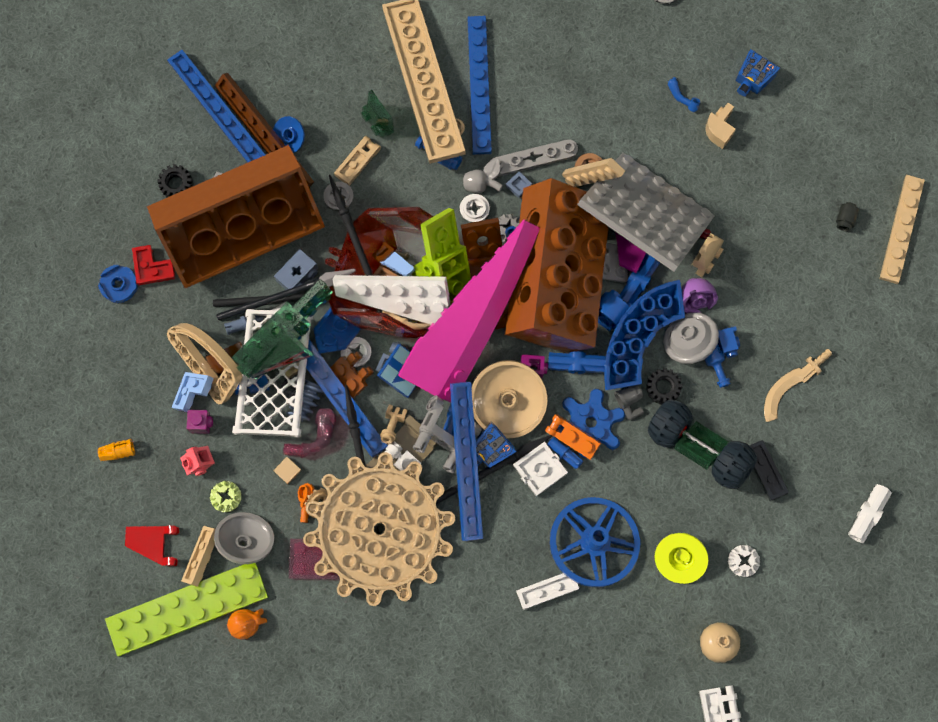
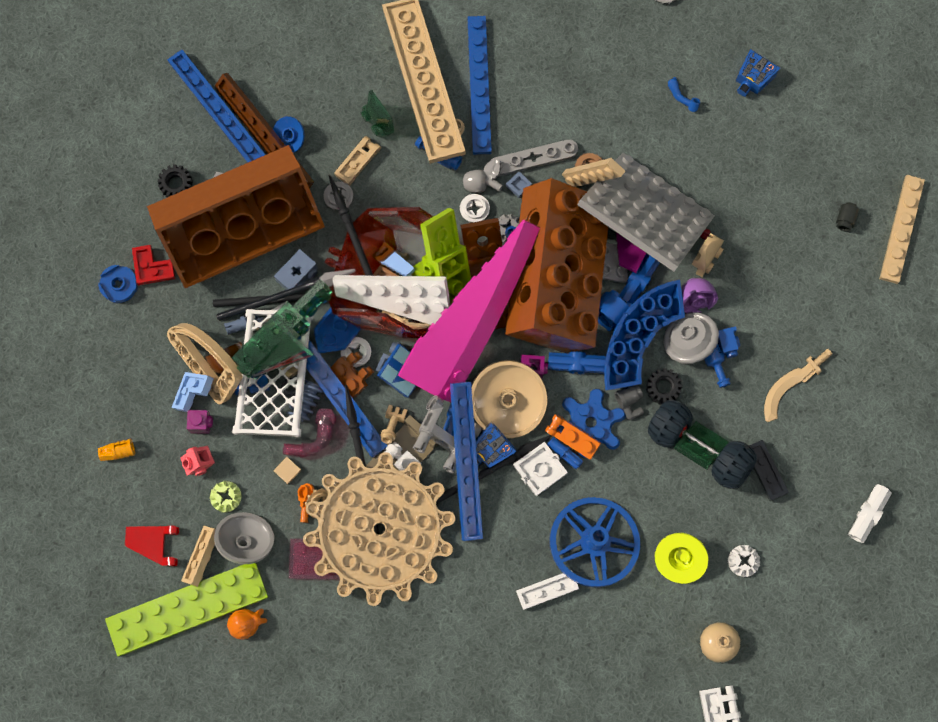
tan brick [706,103,736,149] -> none

